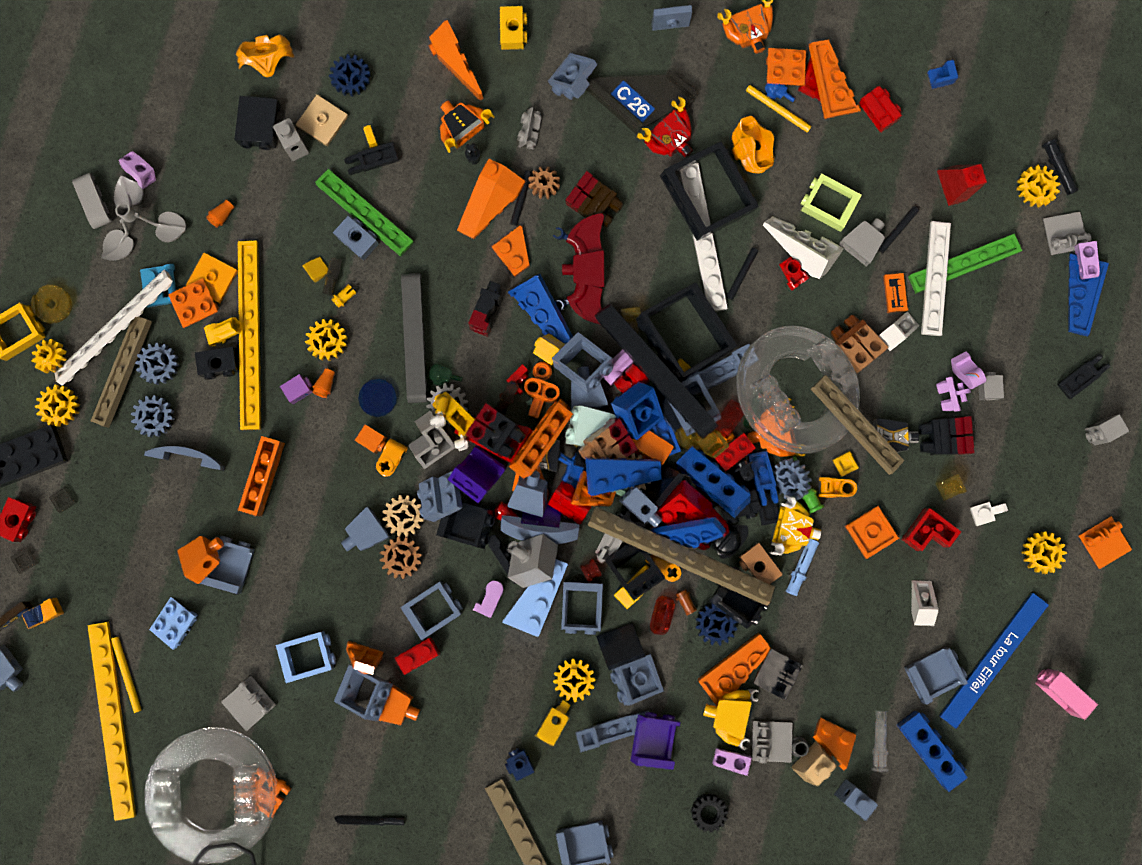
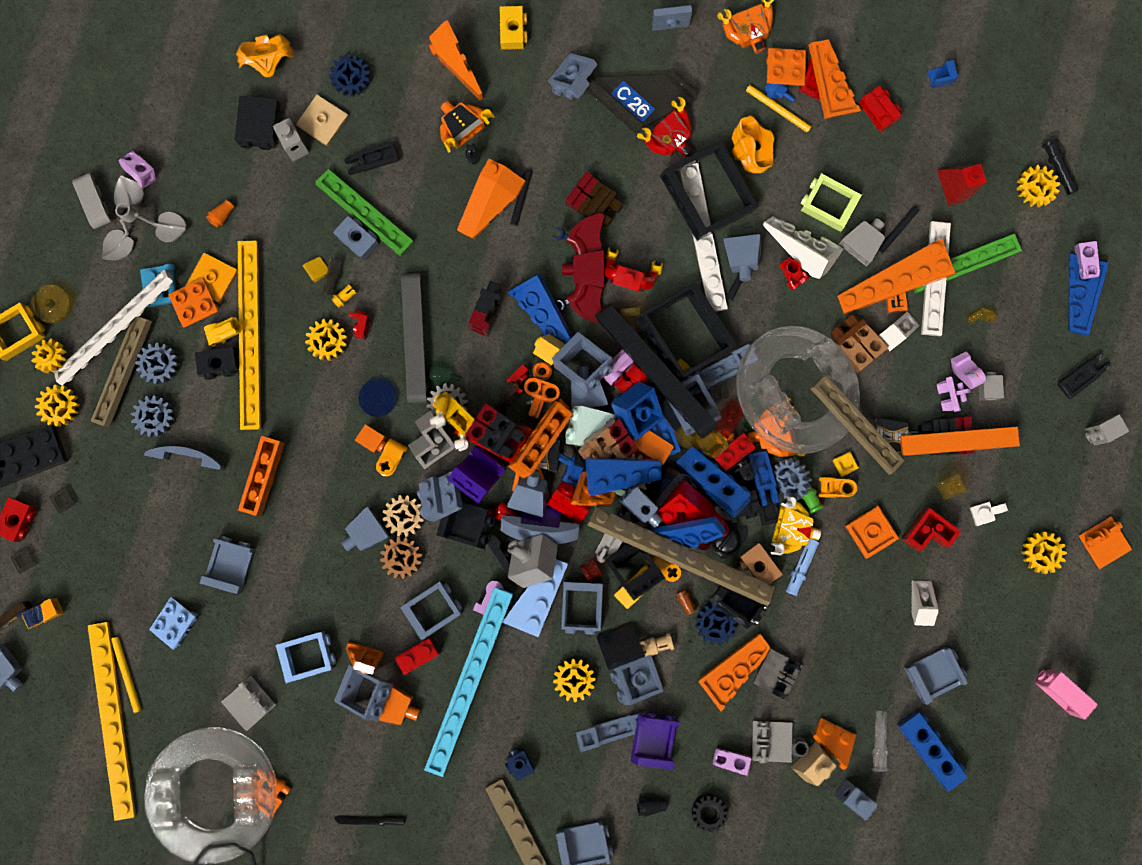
orange torso [177,536,224,584] -> none
medium lavender brick [280,374,313,404] -> none
orange cone [313,368,335,398] -> none
yellow tile [363,125,378,148] -> none
orange wing [492,225,530,277] -> none
light grey hinge [517,107,542,149] -> none
medium nougat gear [529,166,560,199] -> none
yellow torso [534,700,571,746] -> none
clear red plate [650,596,675,635] -> none
yellow torso [704,689,759,750] -> none
blue tile [939,593,1048,729] -> none
light grey hinge [1043,212,1091,255] -> none
none -> red bracket [348,310,370,341]
none -> medium azure plate [424,587,513,777]
none -> red torso [604,247,663,292]
none -> black cone [637,797,667,817]
none -> tan piece [640,633,674,656]
none -> sand blue torso [724,234,762,281]
none -> orange wing [837,238,955,315]
none -> orange tile [900,427,1020,456]
none -> clear yellow arm [966,308,997,325]

